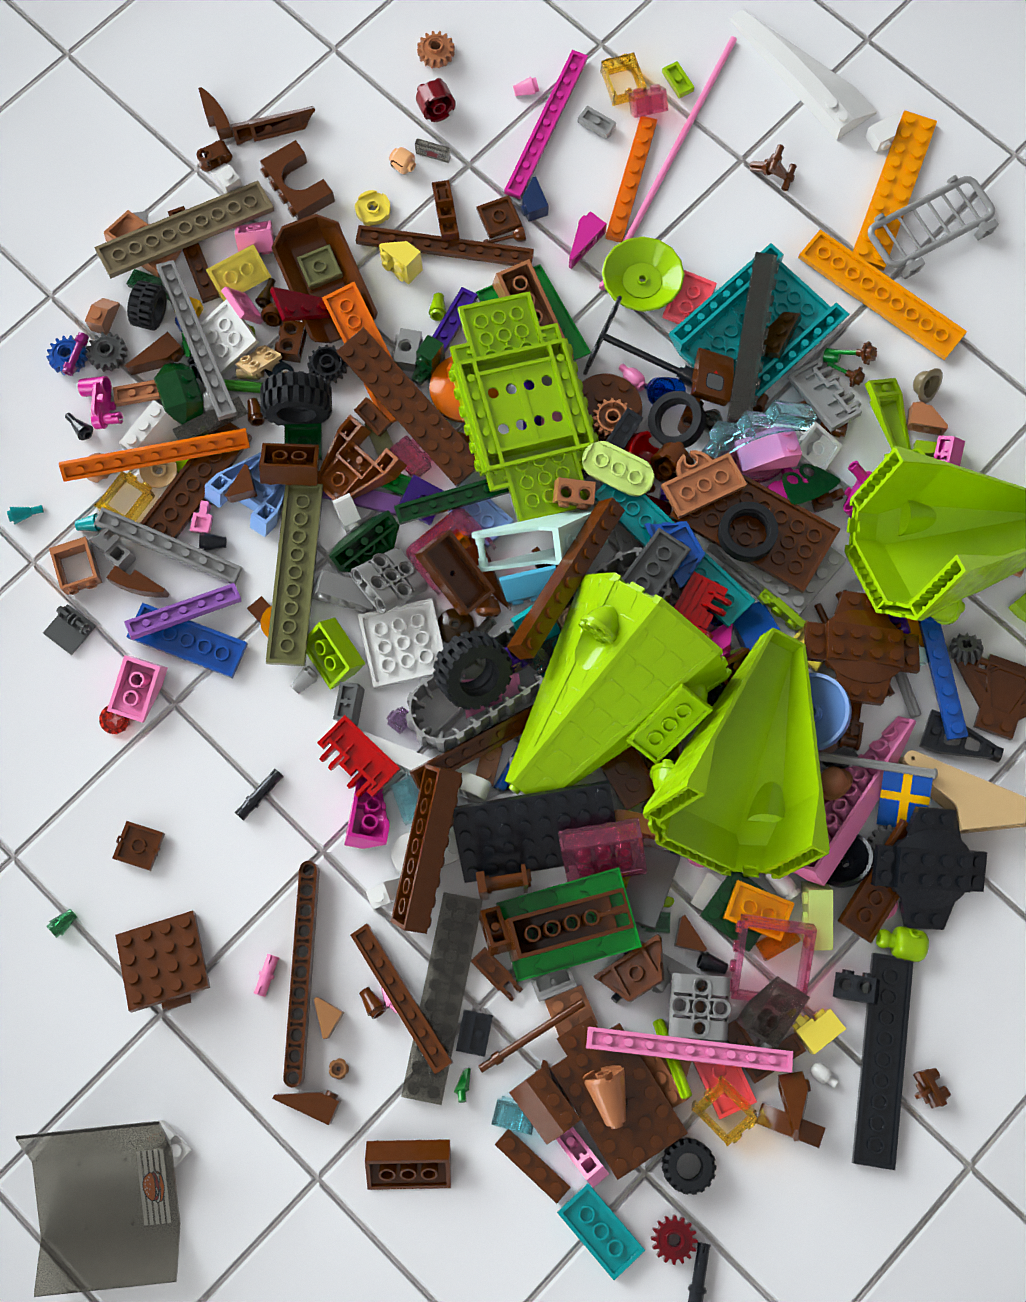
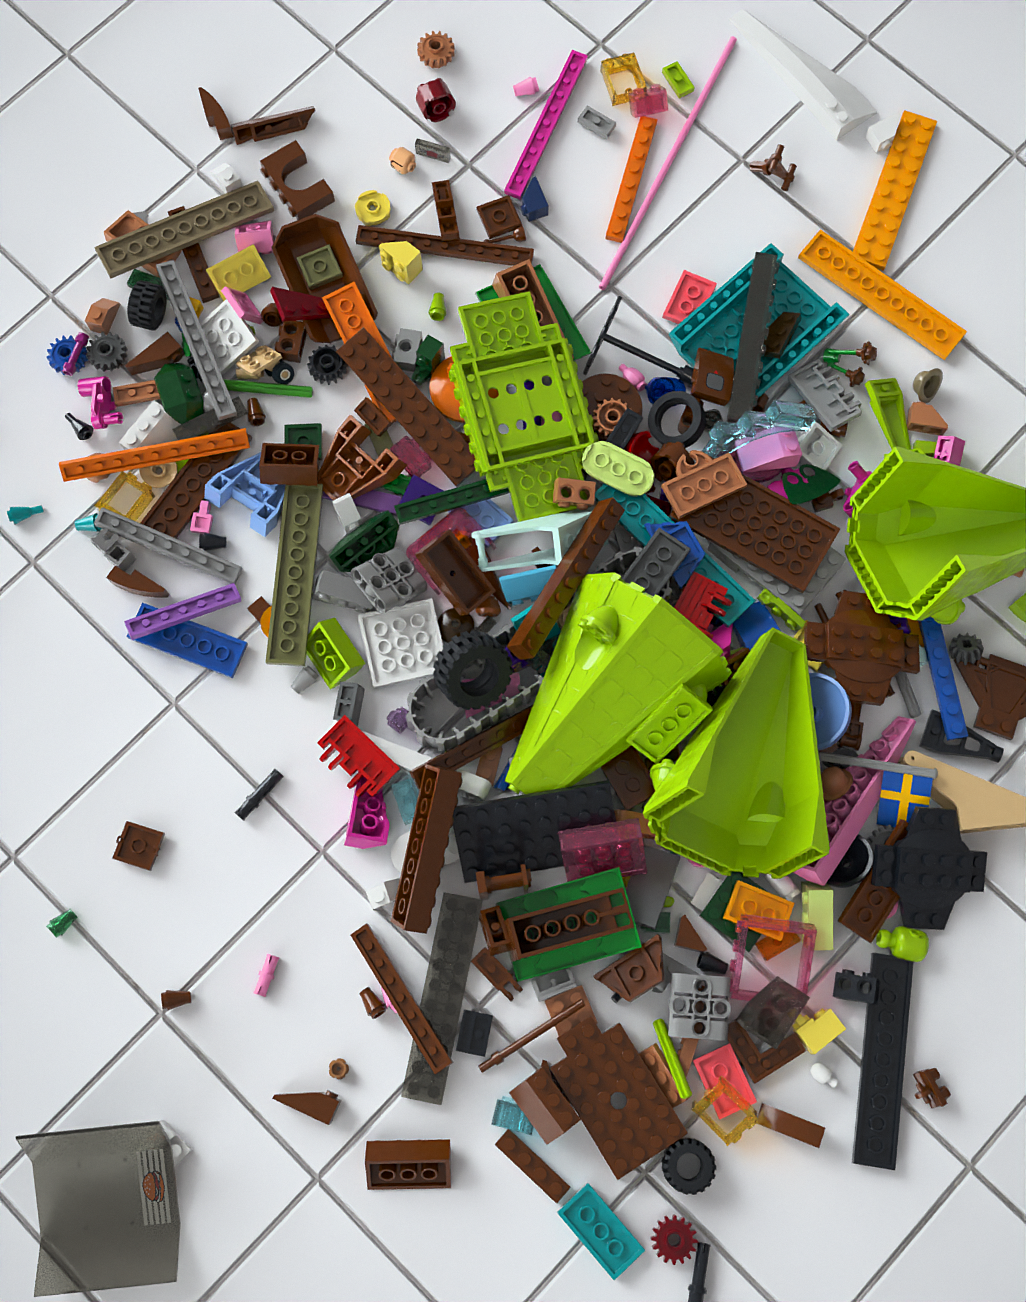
dark grey hinge [43,604,96,655] -> none
nougat window [49,536,102,595] -> none
clear red gear [99,705,130,734] -> none
bright pink slope [107,655,168,723] -> none
reddish brown plate [115,911,210,1013] -> none
reddish brown piece [196,140,232,172] -> none
reddish brown slope [225,464,257,503] -> none
dark brown cone [255,278,276,309] -> none
black tyre [260,371,332,426] -> none
reddish brown beam [283,861,320,1088] -> none
medium nougat slope [314,997,344,1039] -> none
dark purple plate [432,287,478,352] -> none
green bar [454,1068,471,1103] -> none
bright pink slope [556,1127,609,1188] -> none
dark pink slope [569,211,607,269] -> none
nougat cone [583,1065,626,1129] -> none
bright pink plate [586,1027,793,1073] -> none
lime dish [602,236,685,312] -> none
black tyre [718,502,778,562] -> none
light grey bar [722,563,762,597] -> none
reddish brown slope [778,1071,811,1142] -> none
light grey bar [868,175,999,279] -> none

